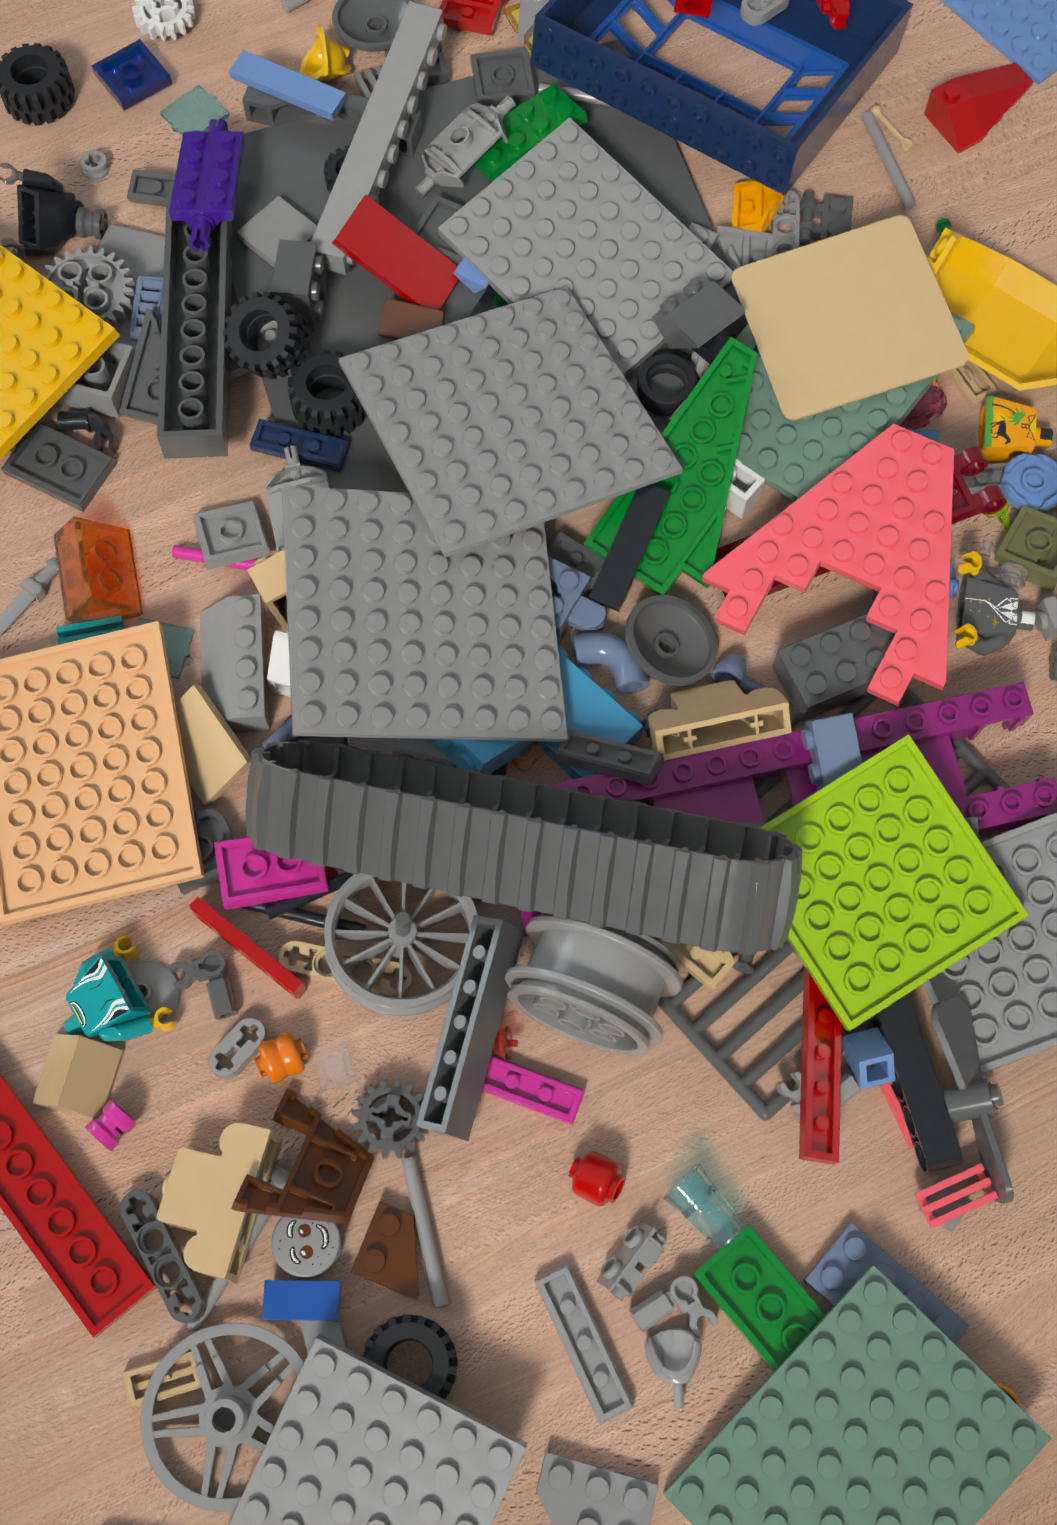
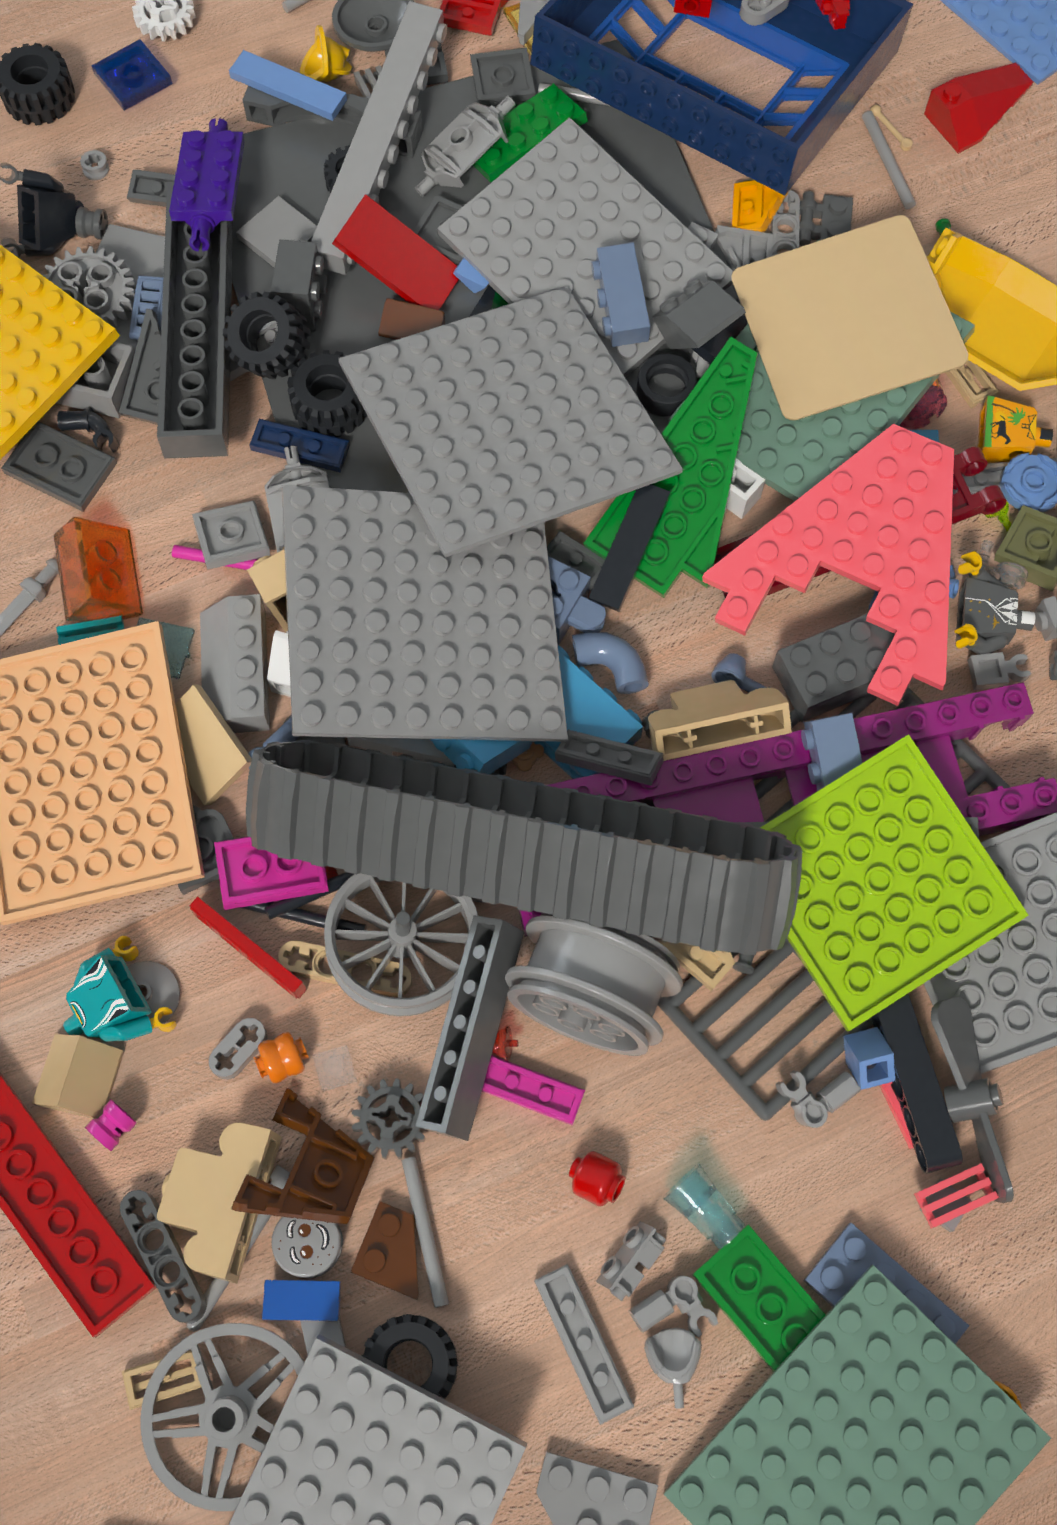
clear light blue piece [160,85,230,136] -> none
dark grey bar [169,950,238,1020] -> none
dark grey dish [625,595,718,686] -> none
red plate [799,966,842,1165] -> none
none -> sand blue brick [591,242,650,347]
none -> light grey plate [967,652,1031,690]

